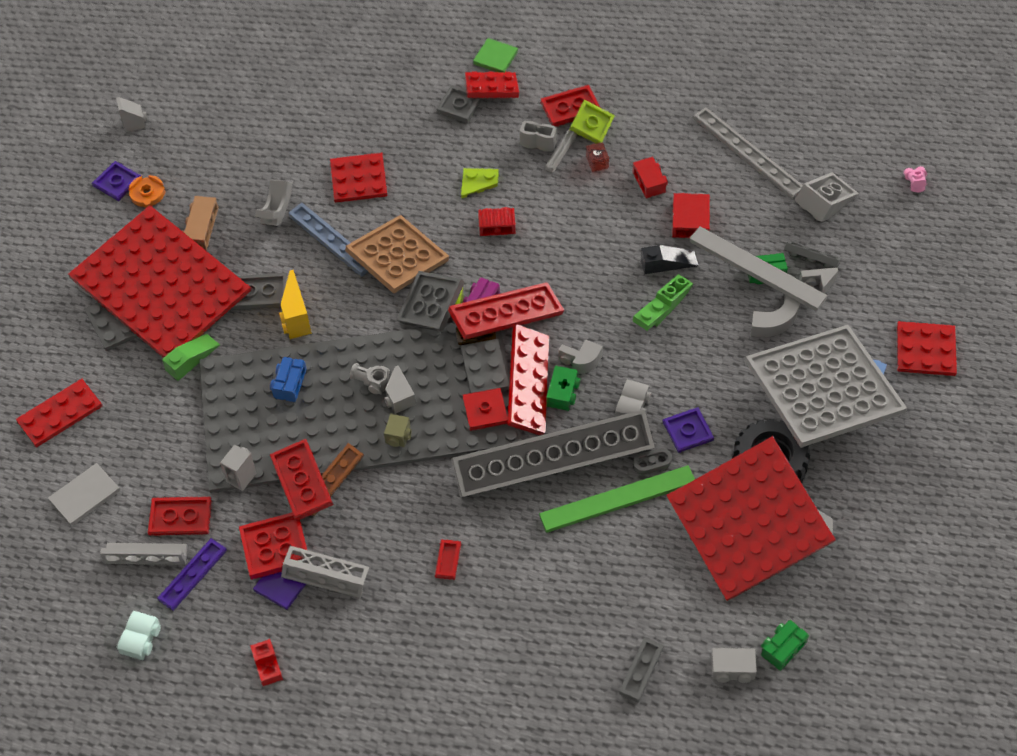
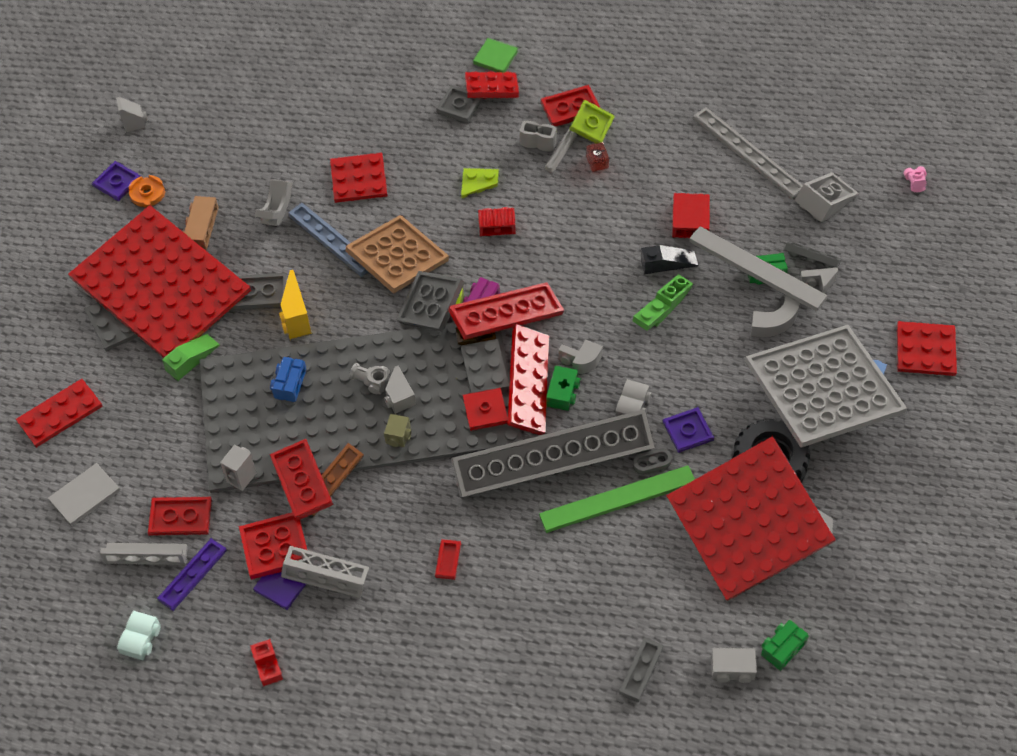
red brick [632,157,668,198] -> none

